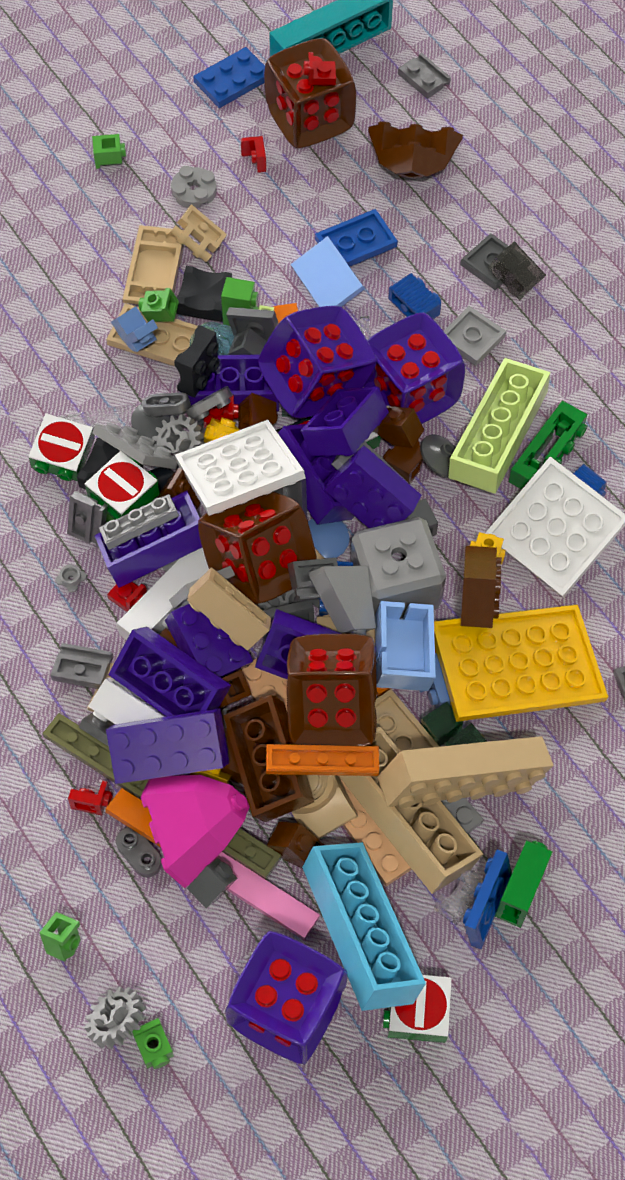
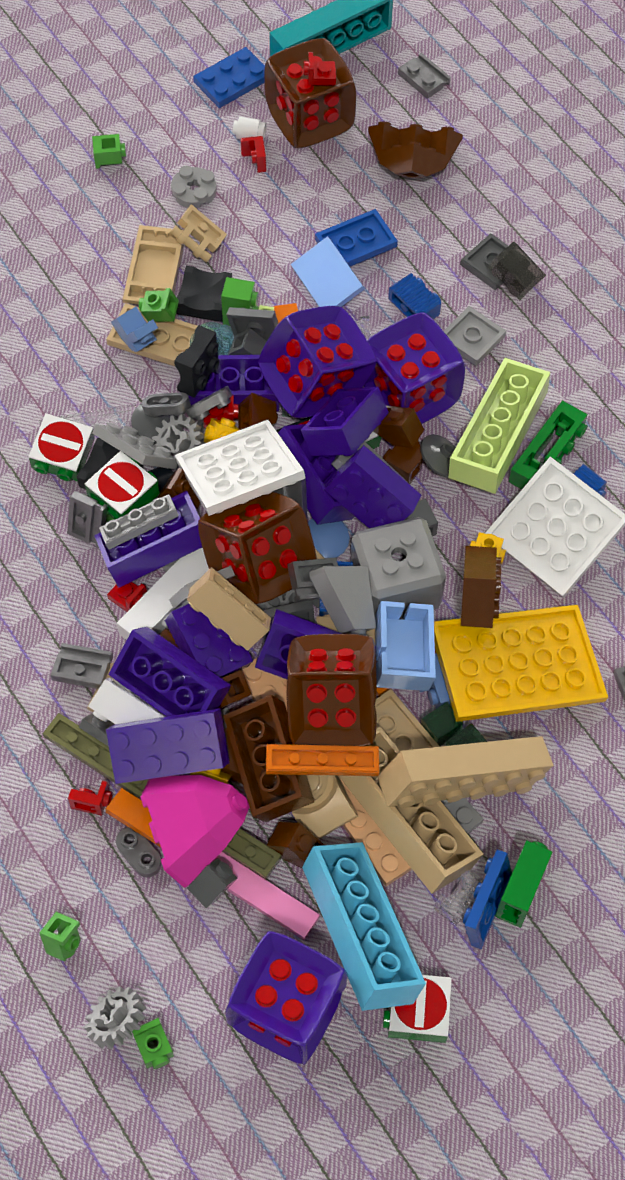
light grey plate [55,564,86,592] -> none
none -> white brick [233,116,266,141]

